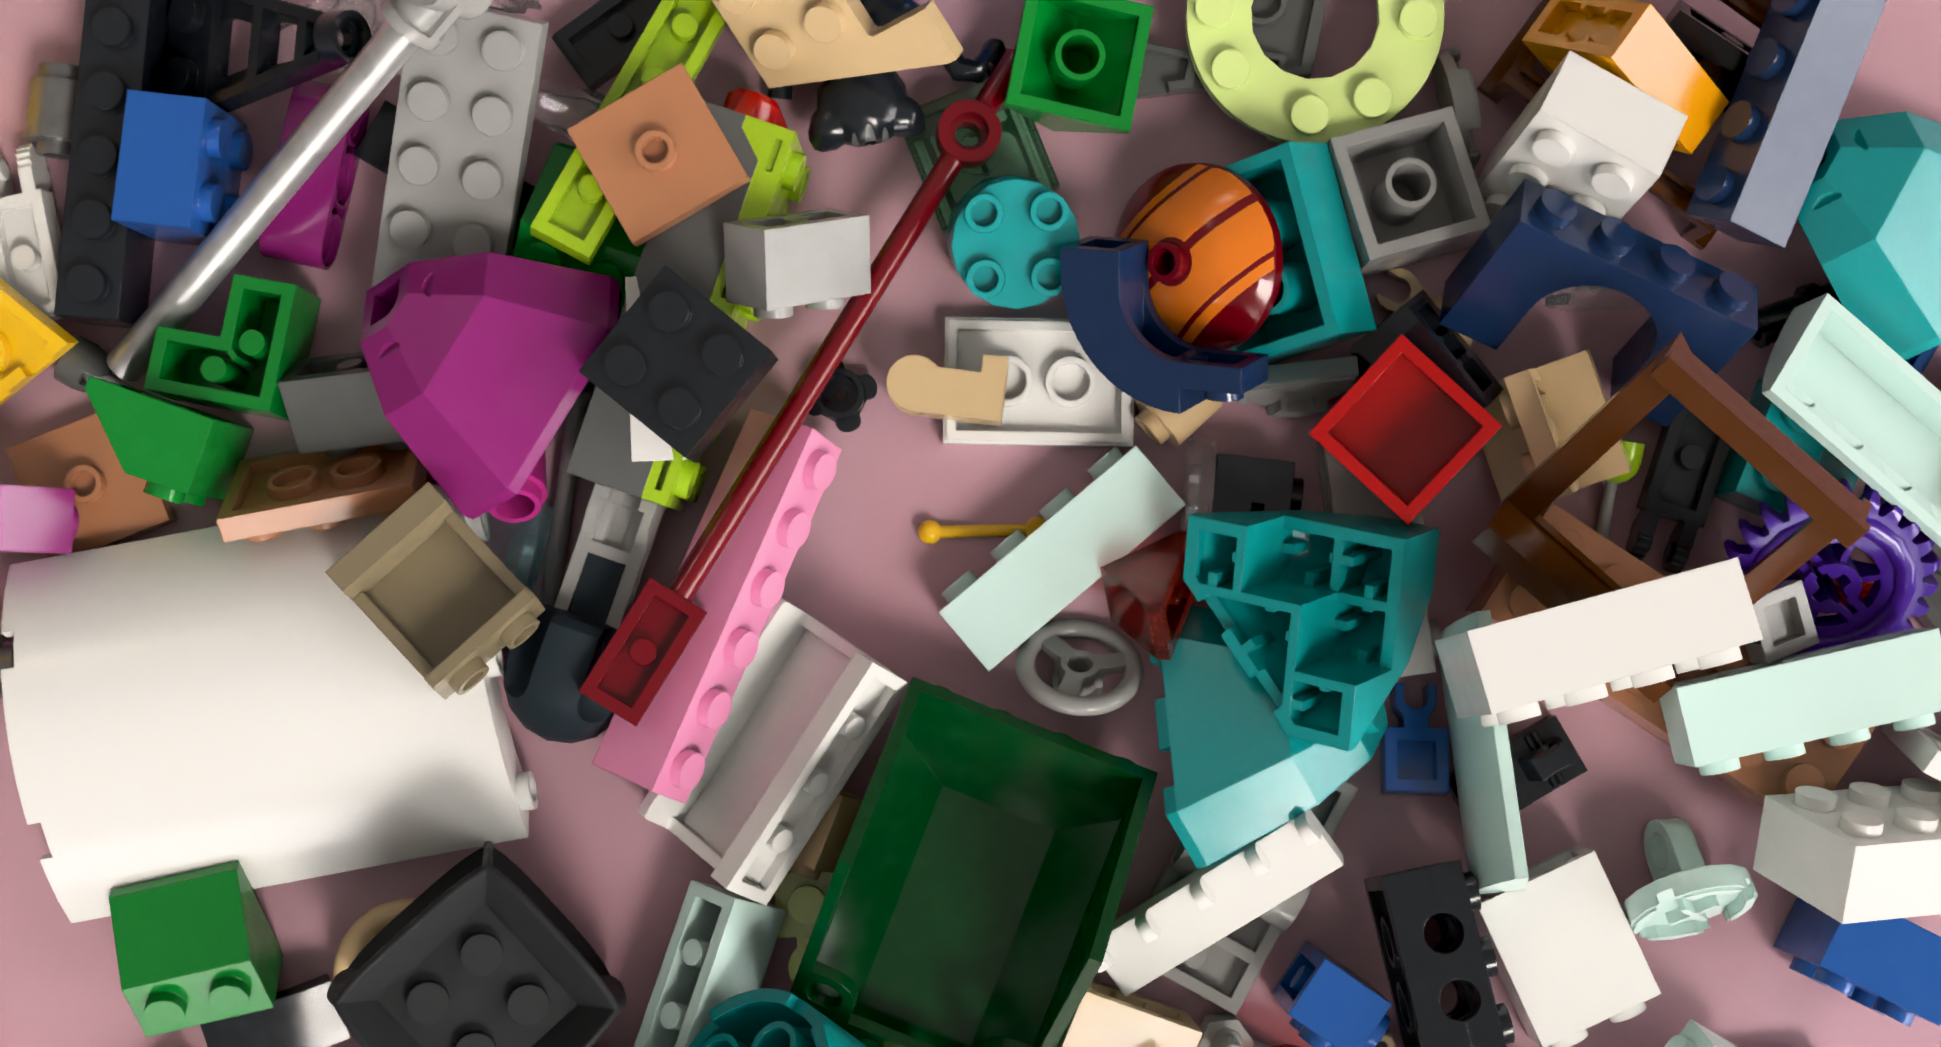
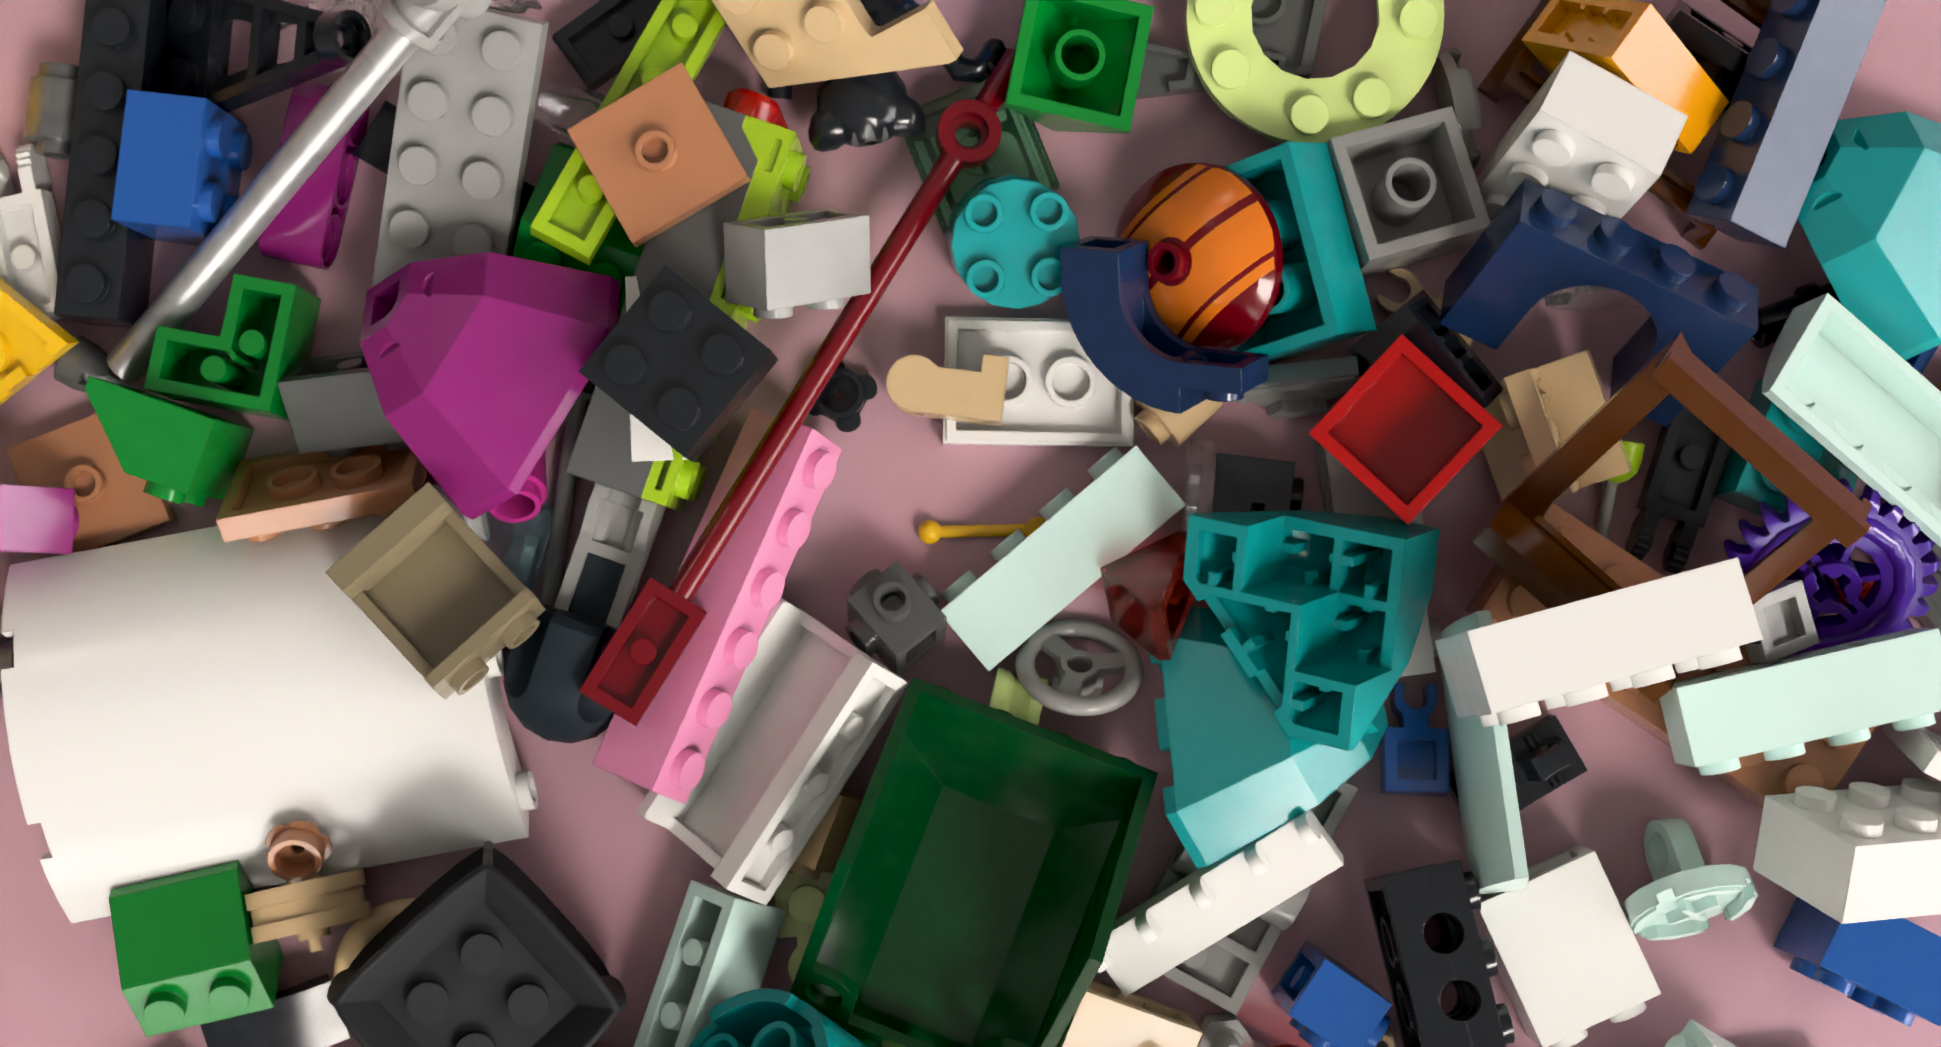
none -> tan wheel [244,868,372,953]
none -> nougat plate [265,820,332,882]
none -> dark grey brick [845,561,947,676]
none -> yellowish green wheel [989,667,1048,725]

